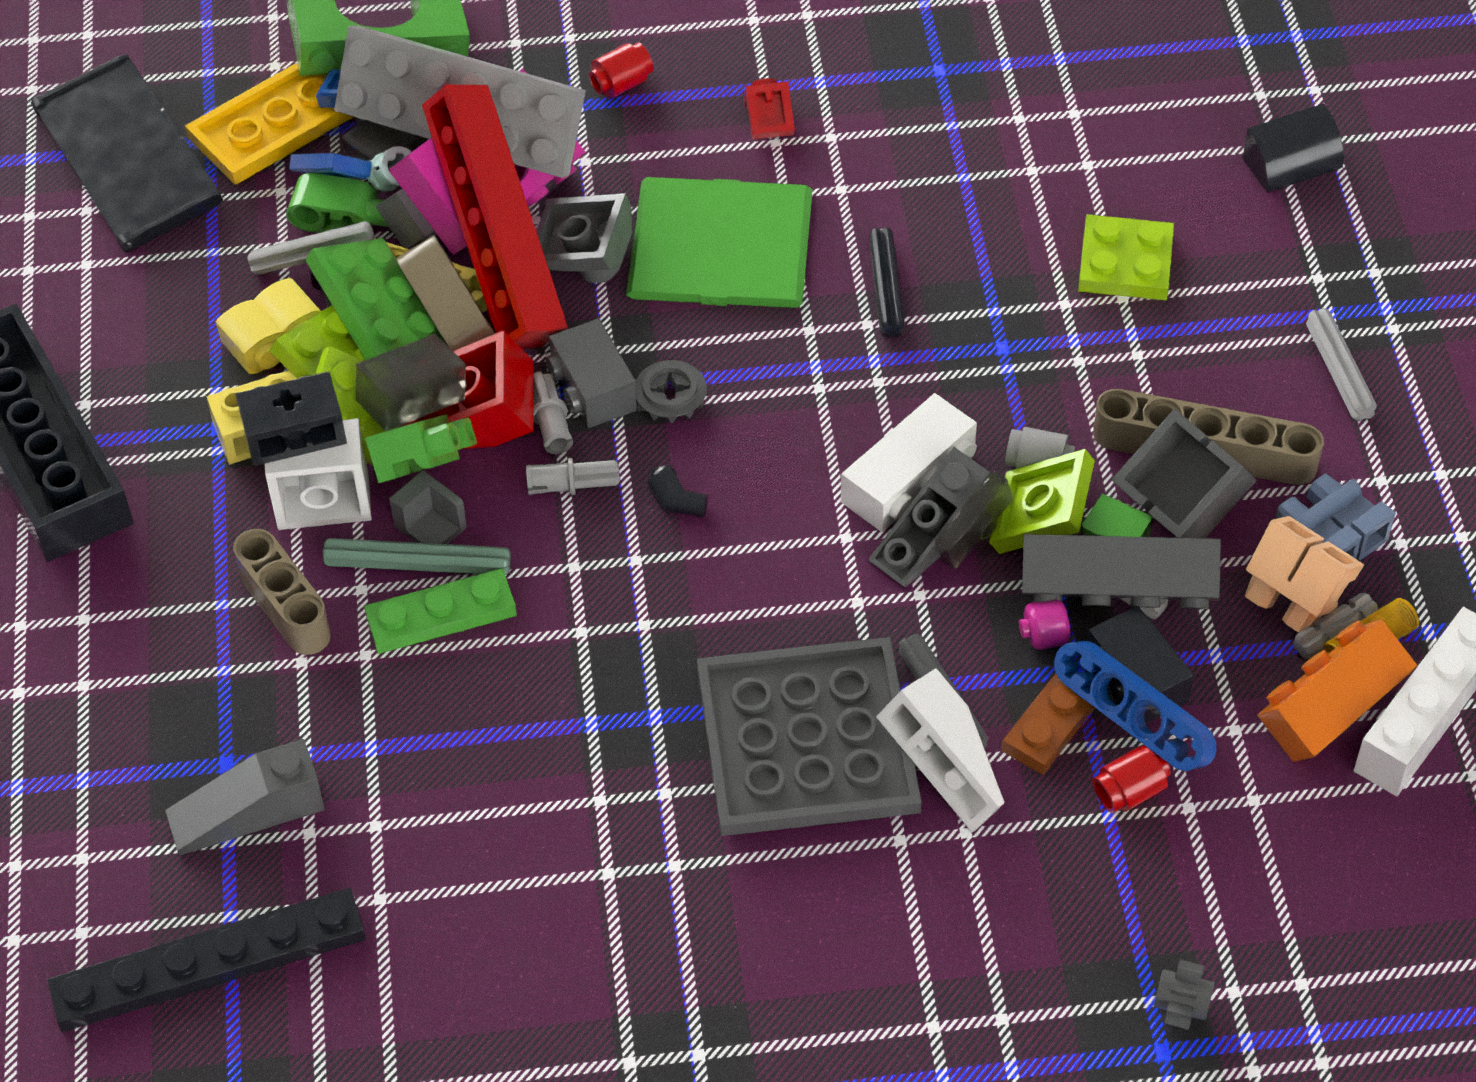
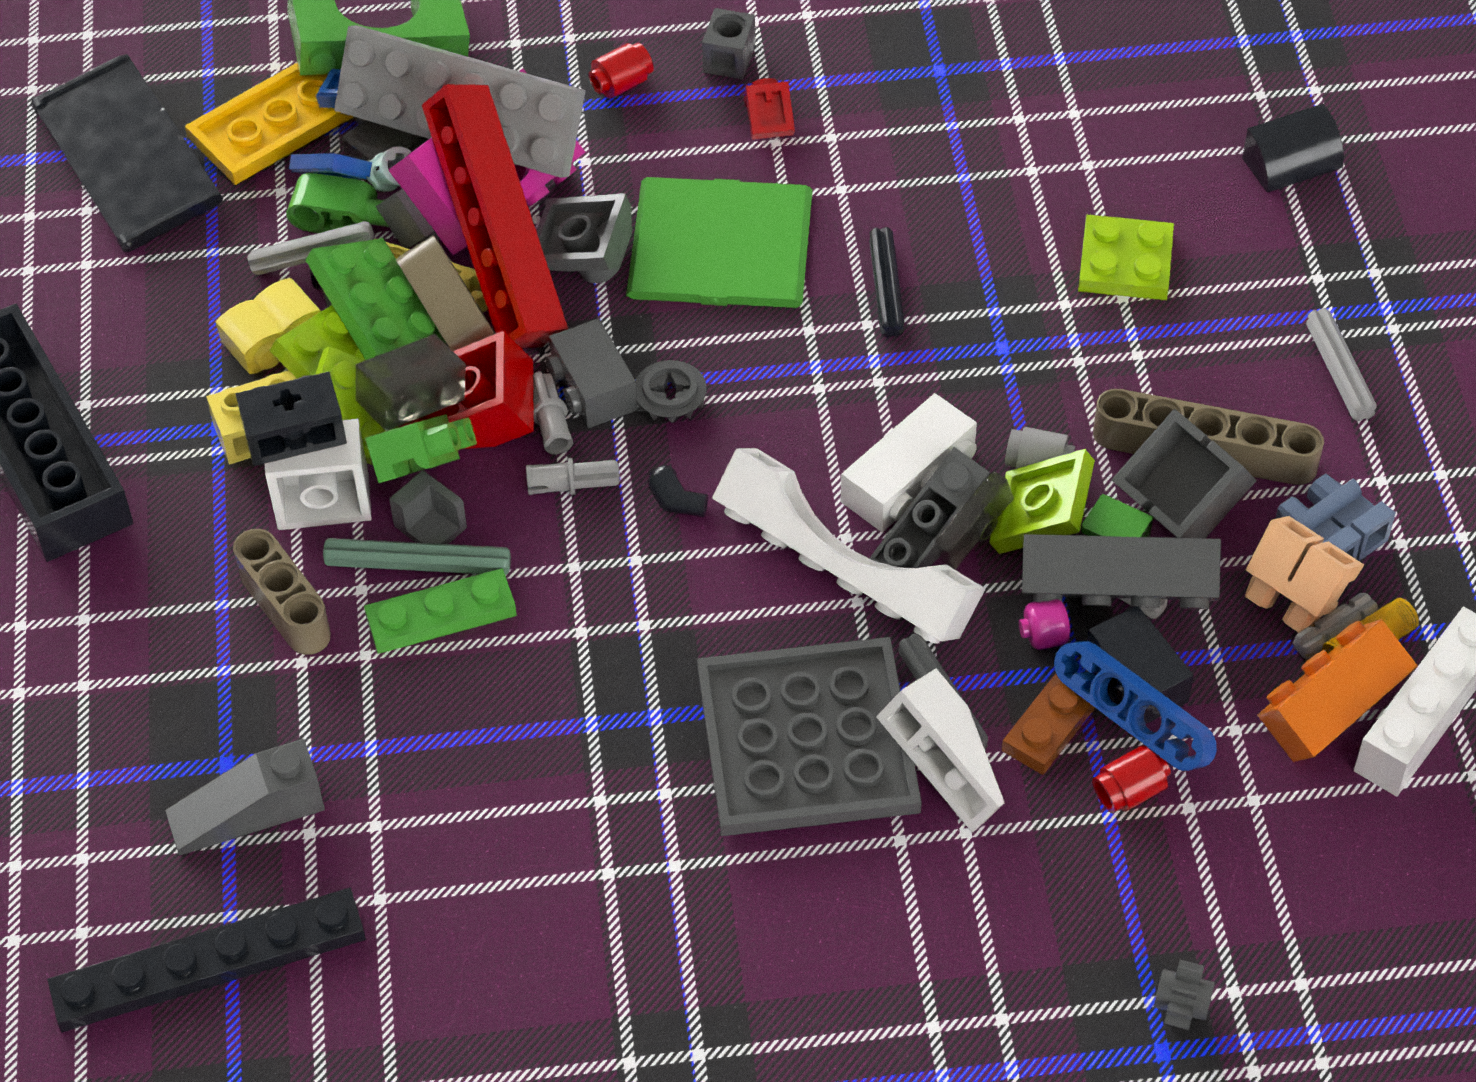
none -> dark grey brick [702,8,756,79]
none -> white arch [712,448,985,644]

